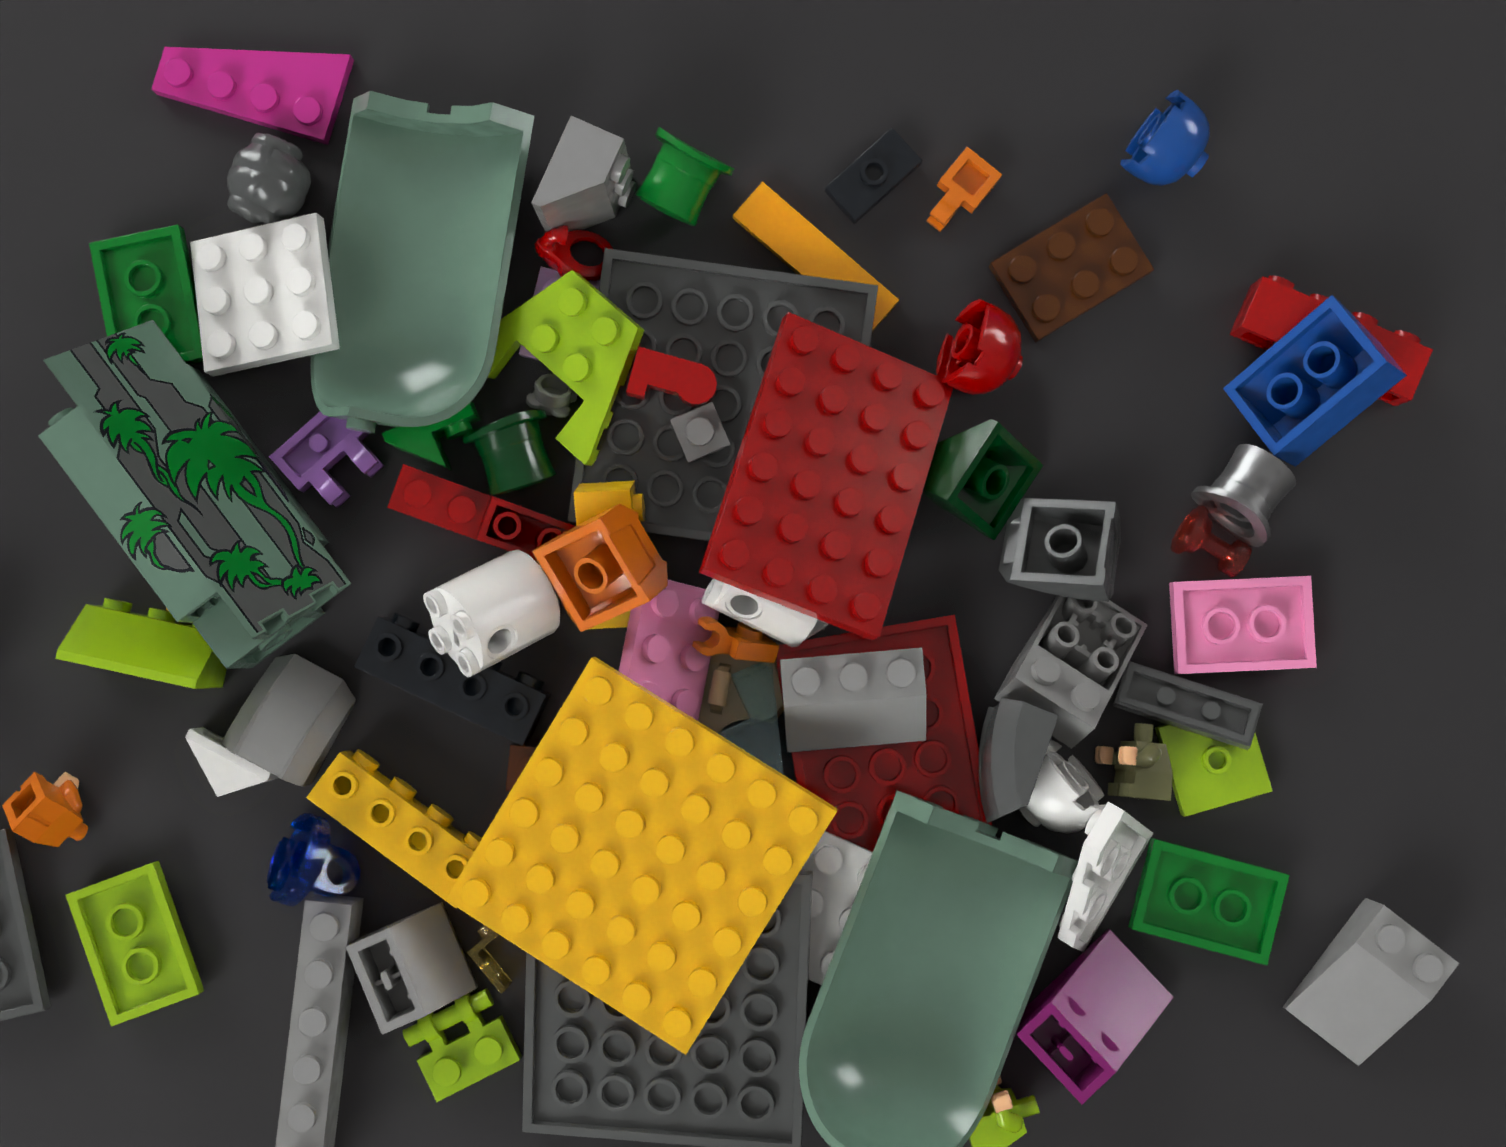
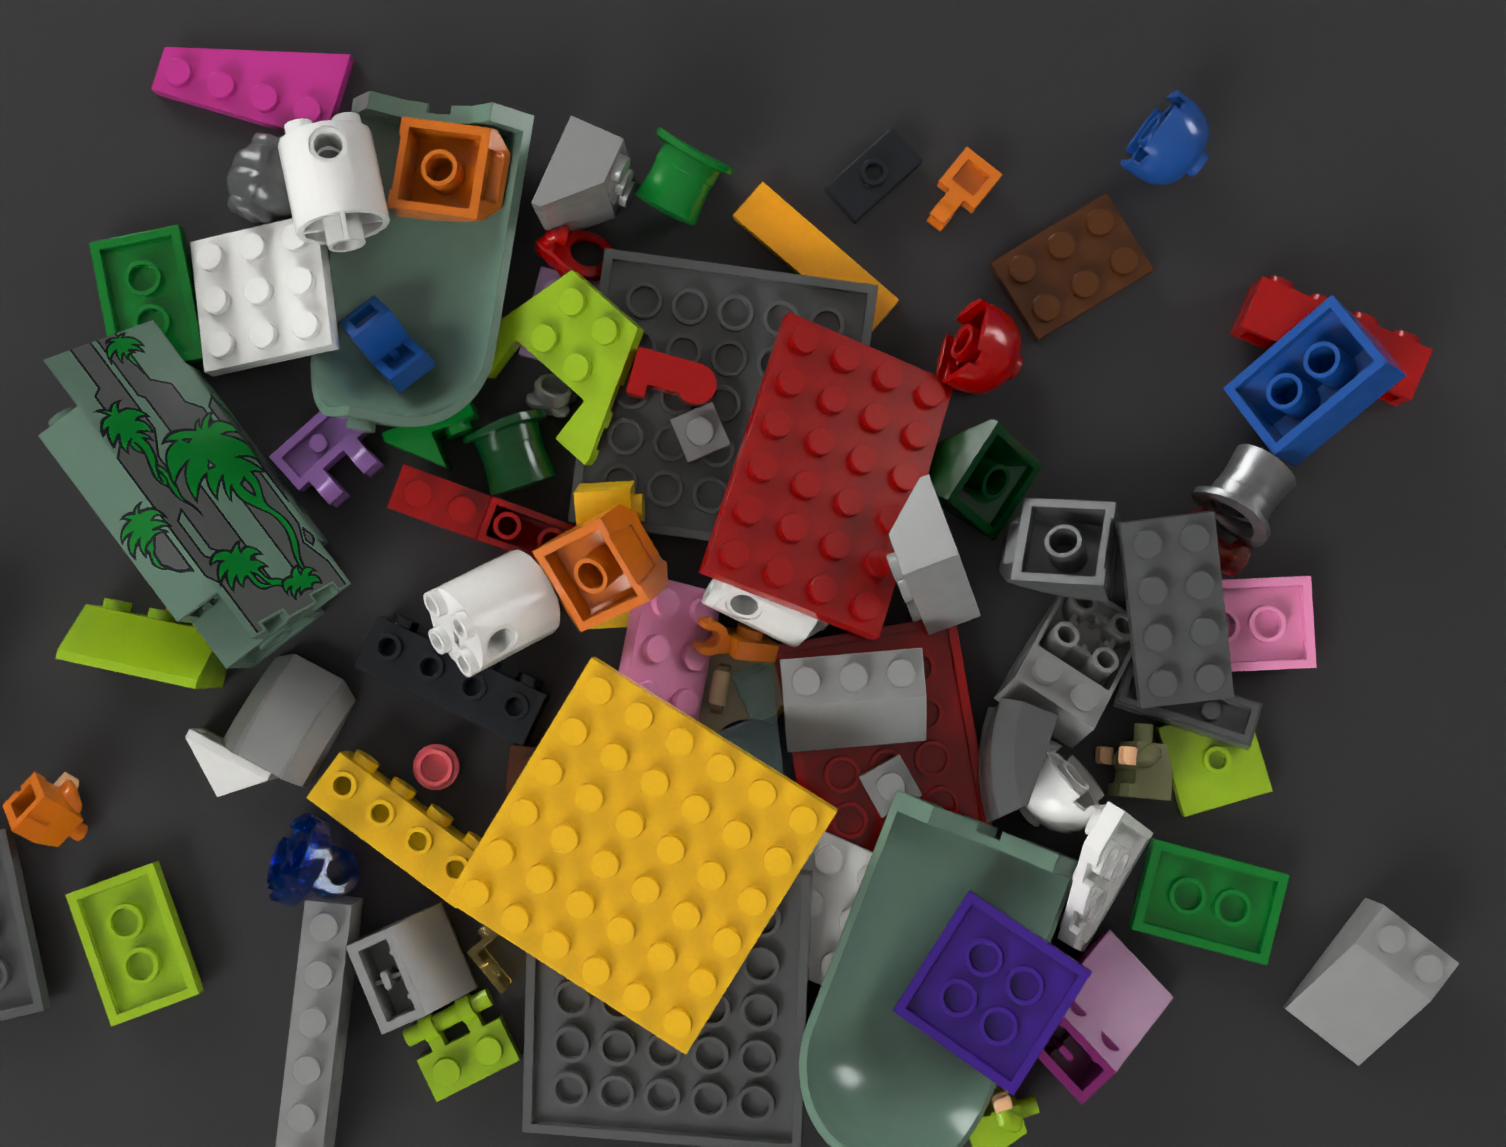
none -> white cylinder [278,112,390,252]
none -> blue slope [338,295,436,394]
none -> orange slope [387,116,511,222]
none -> coral plate [413,744,460,790]
none -> light grey plate [858,754,922,818]
none -> light grey slope [886,474,981,635]
none -> dark purple plate [893,890,1093,1096]
none -> dark grey plate [1117,511,1234,709]

